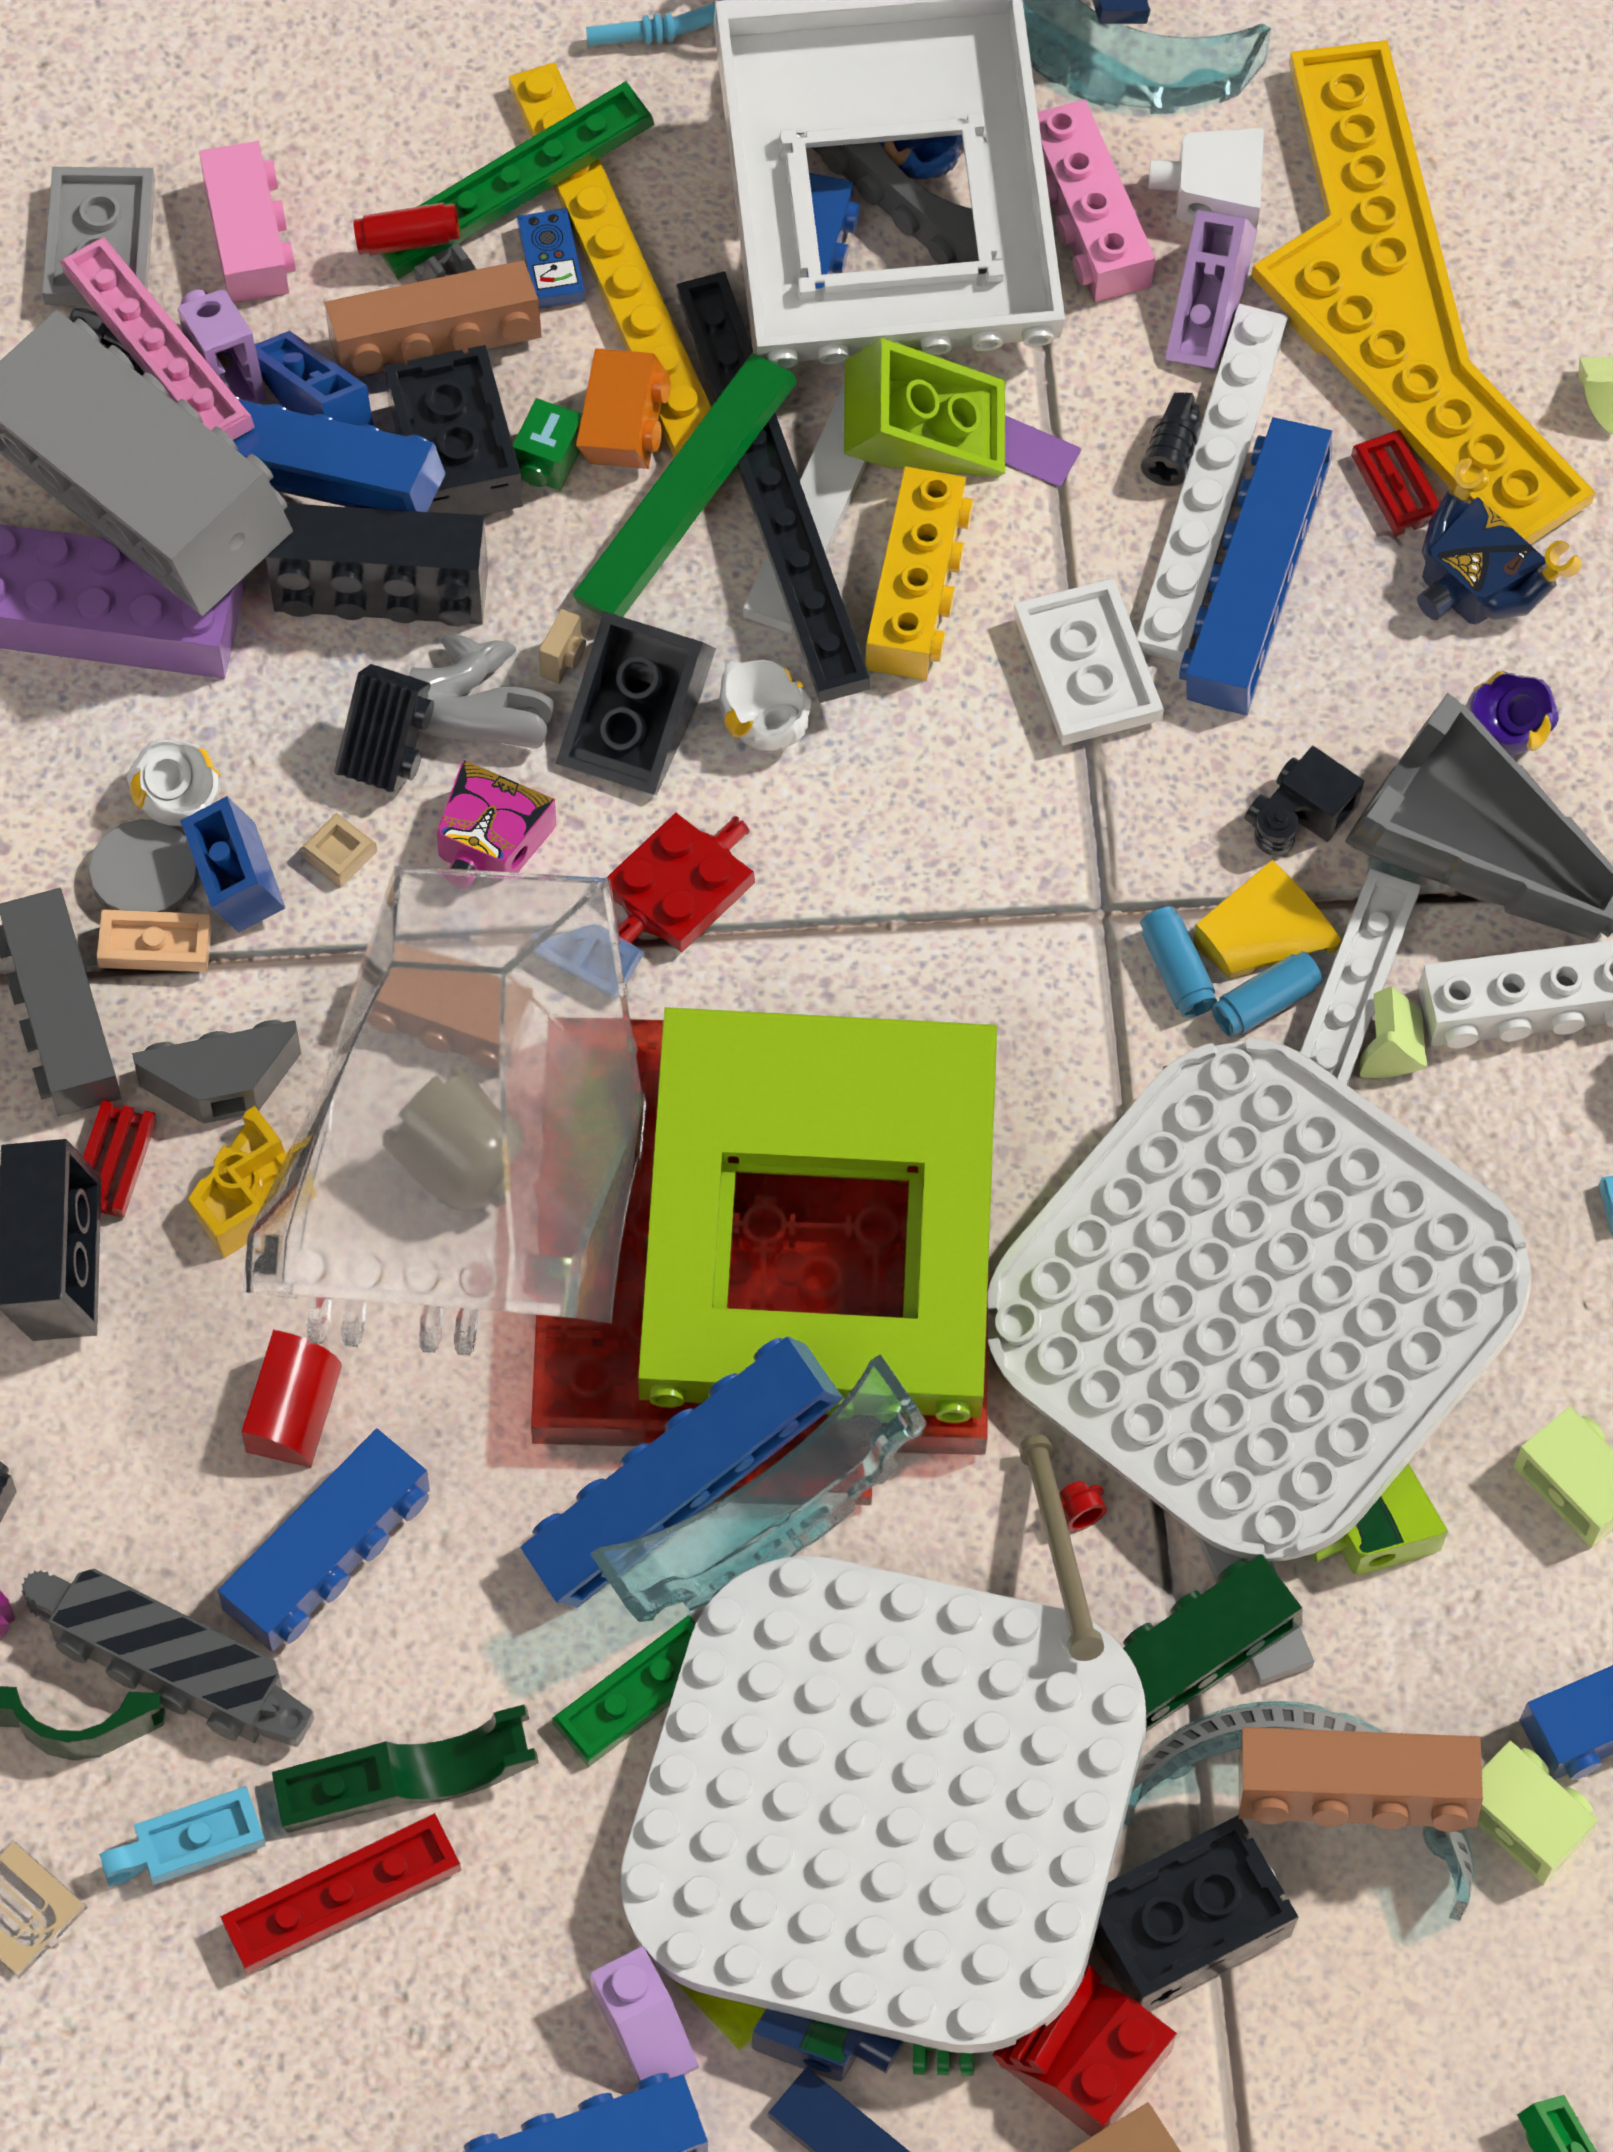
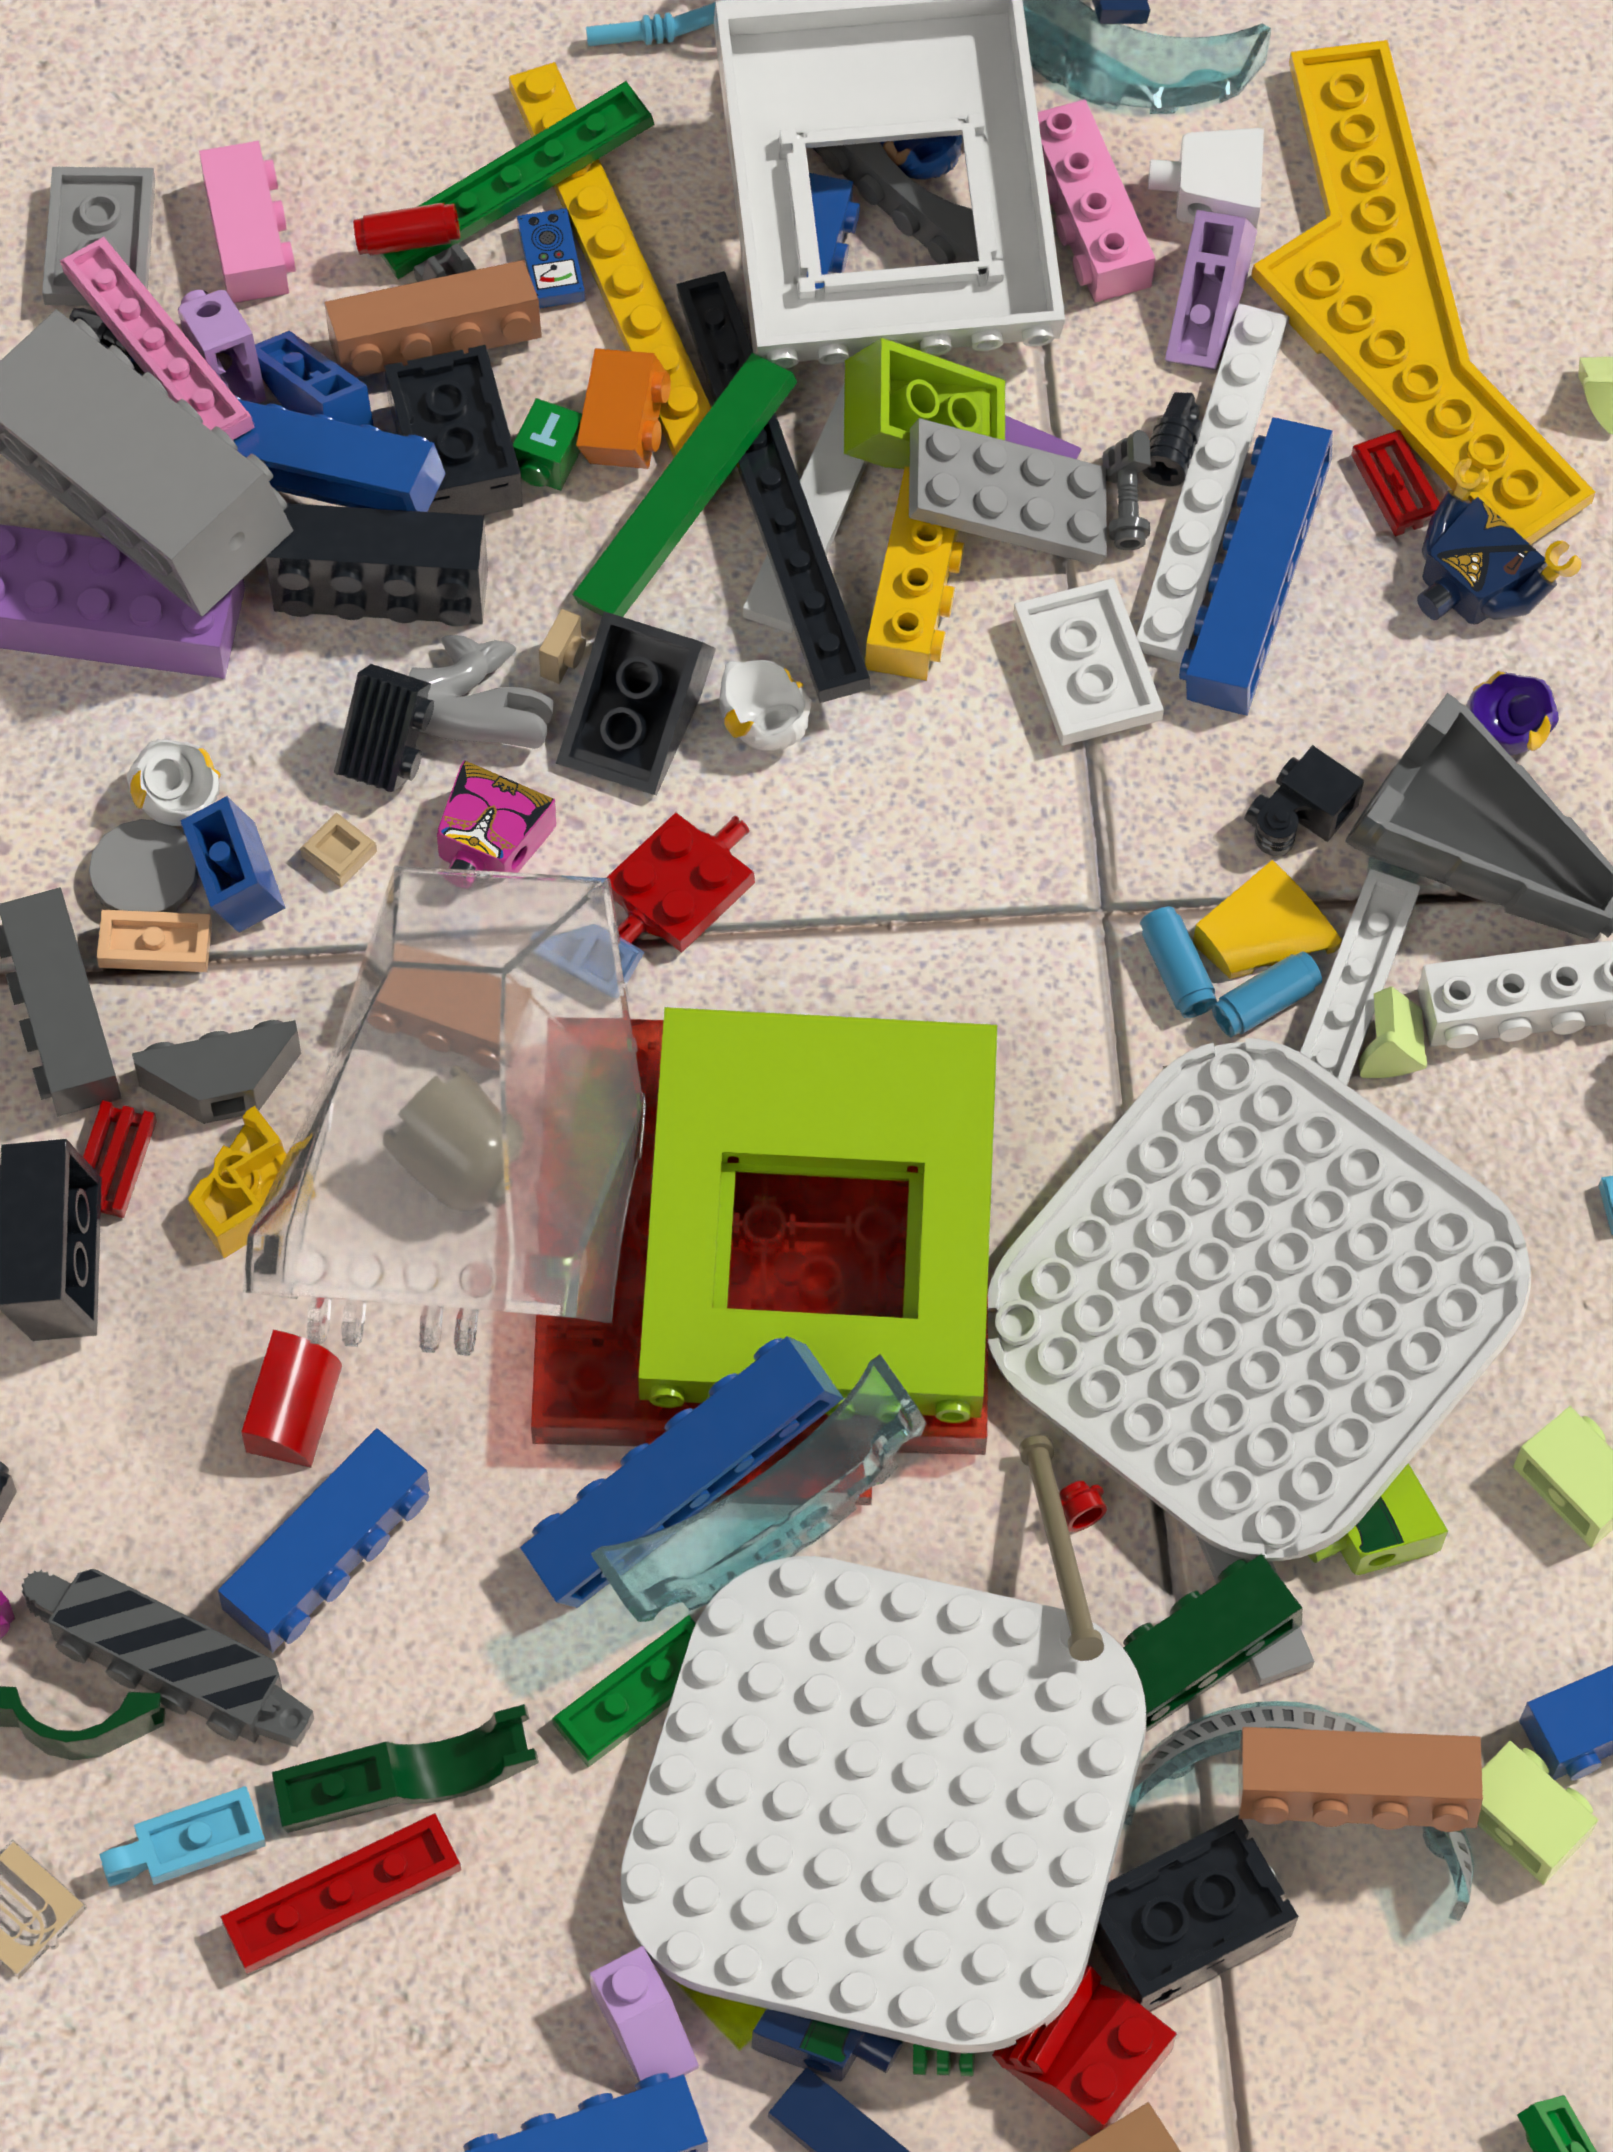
none -> light grey plate [909,418,1107,565]
none -> dark grey hinge [1102,430,1151,550]

